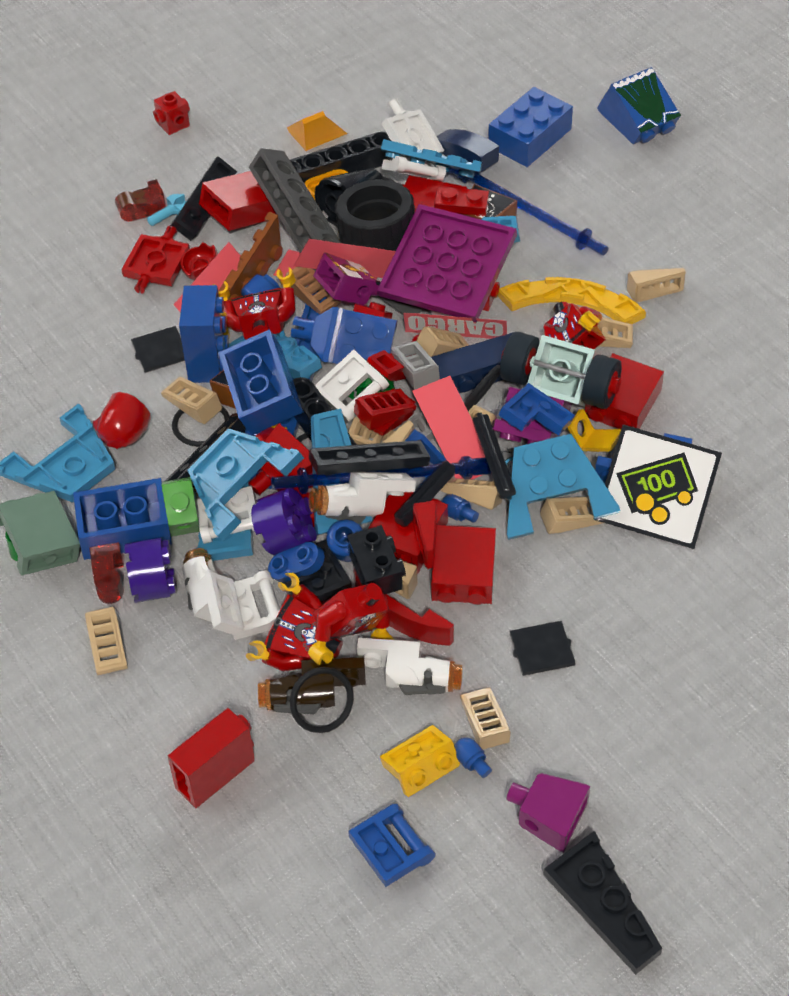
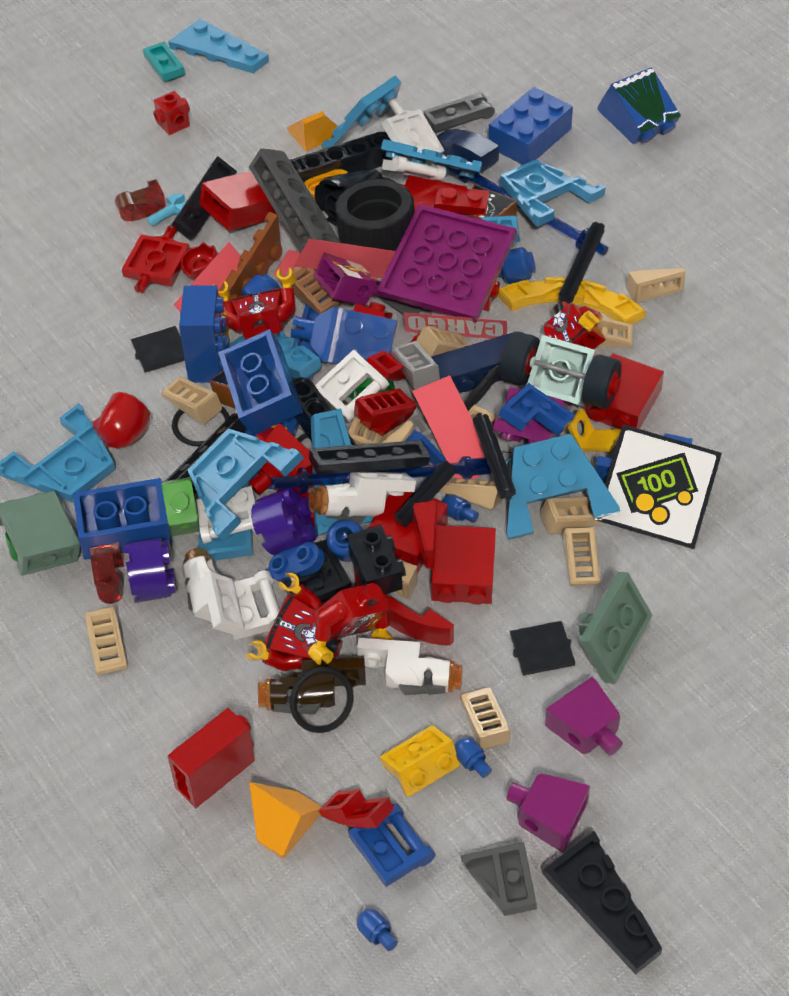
none -> teal plate [143,42,185,82]
none -> dark azure wing [168,19,269,73]
none -> light orange slope [249,782,322,859]
none -> red slope [318,789,394,828]
none -> dark azure wing [321,75,402,149]
none -> blue cylinder [357,909,398,951]
none -> dark grey plate [424,93,495,132]
none -> dark grey wing [461,842,538,916]
none -> blue head [498,247,536,284]
none -> dark azure wing [499,160,606,227]
none -> magenta torso [545,677,623,756]
none -> black axle [559,221,605,304]
none -> tan slope [563,527,601,586]
none -> sand green plate [579,572,653,684]

